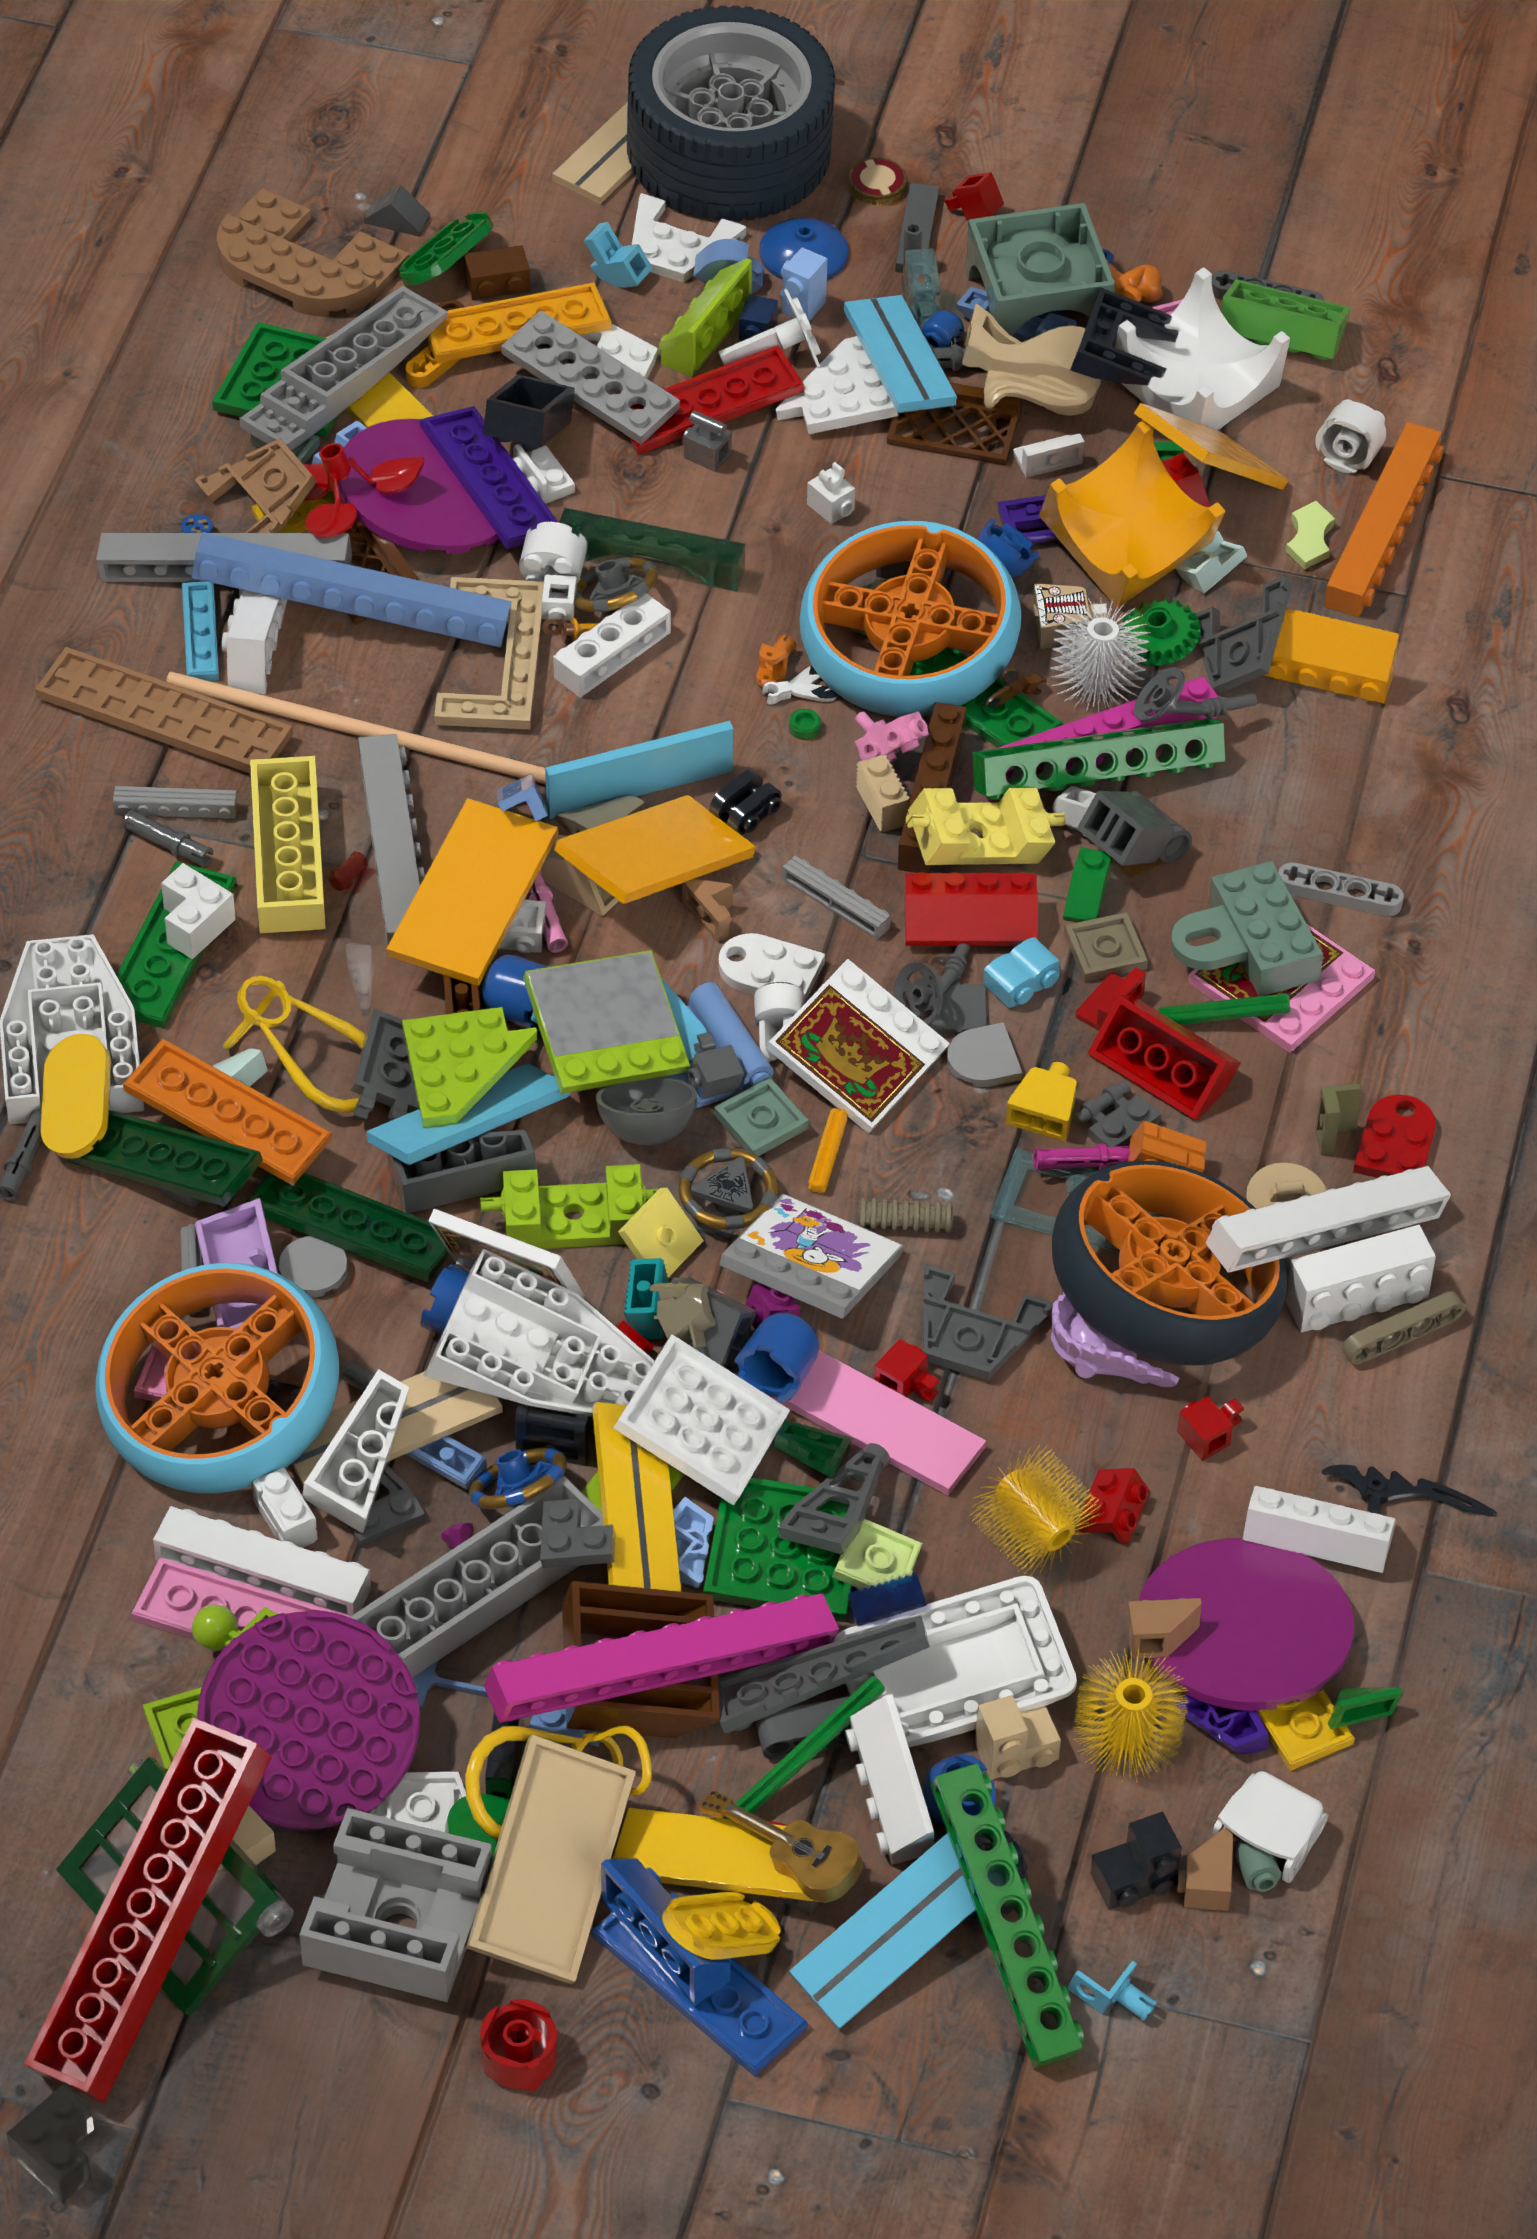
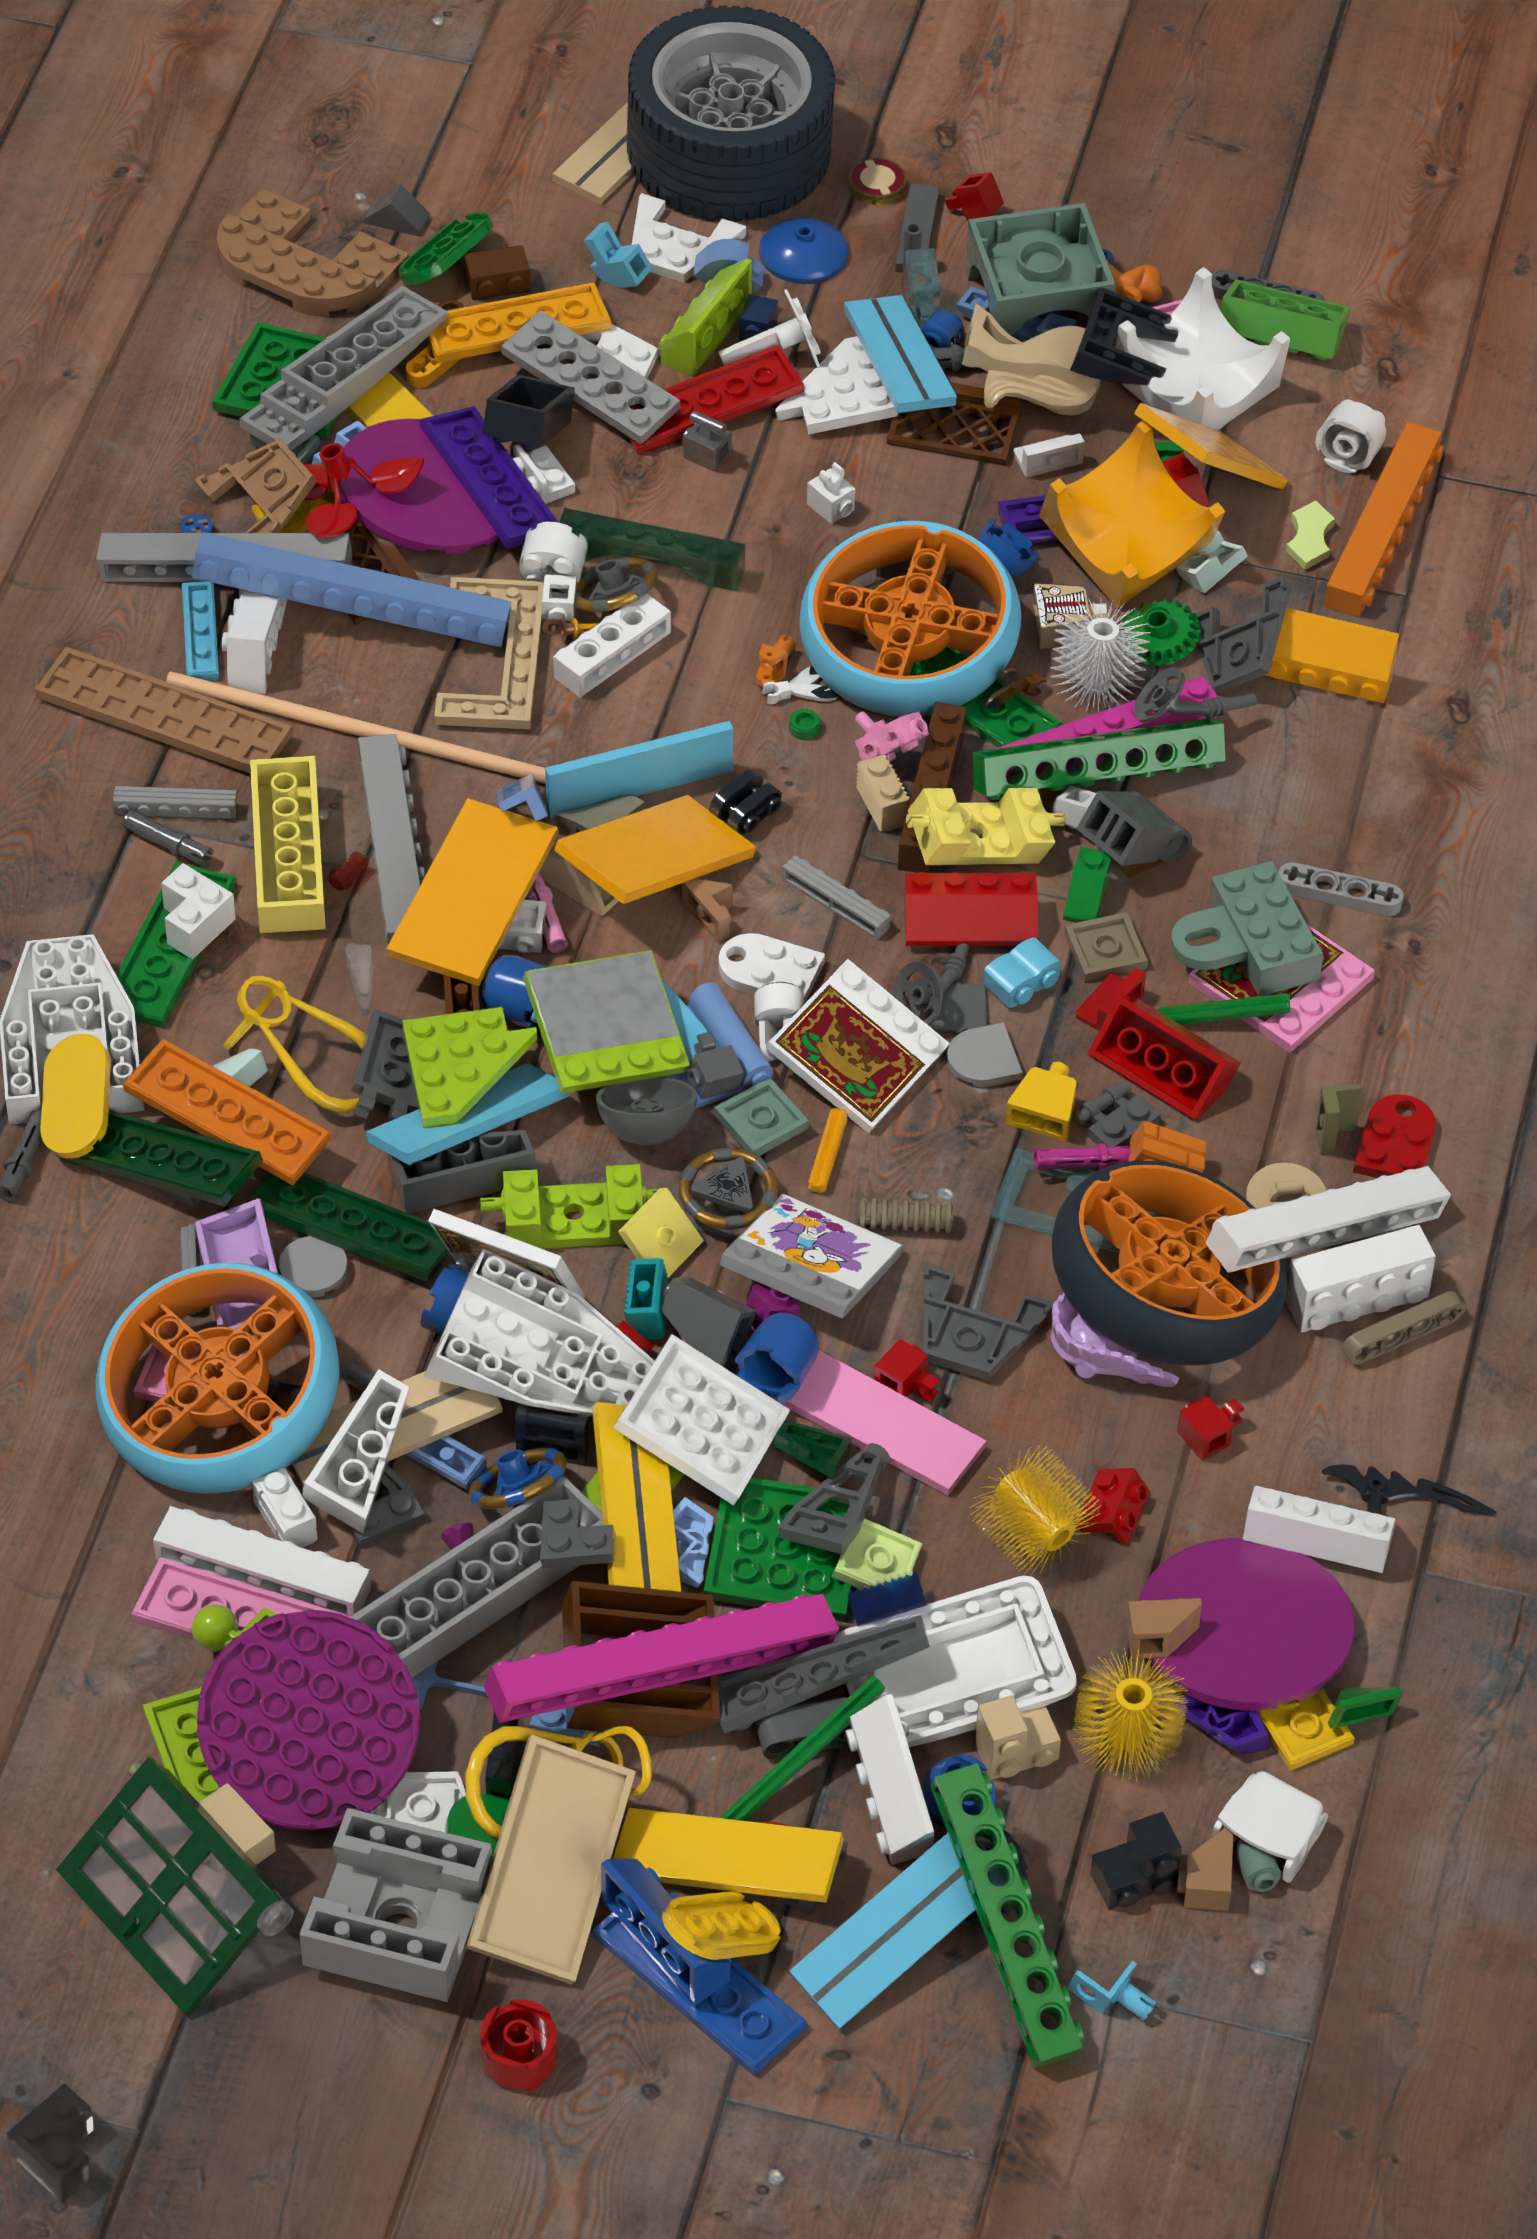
red brick [24,1718,272,2103] -> none
dark tan piece [649,1283,716,1348] -> none
pearl gold piece [699,1790,863,1903] -> none
light blue brick [780,247,828,321] -> none

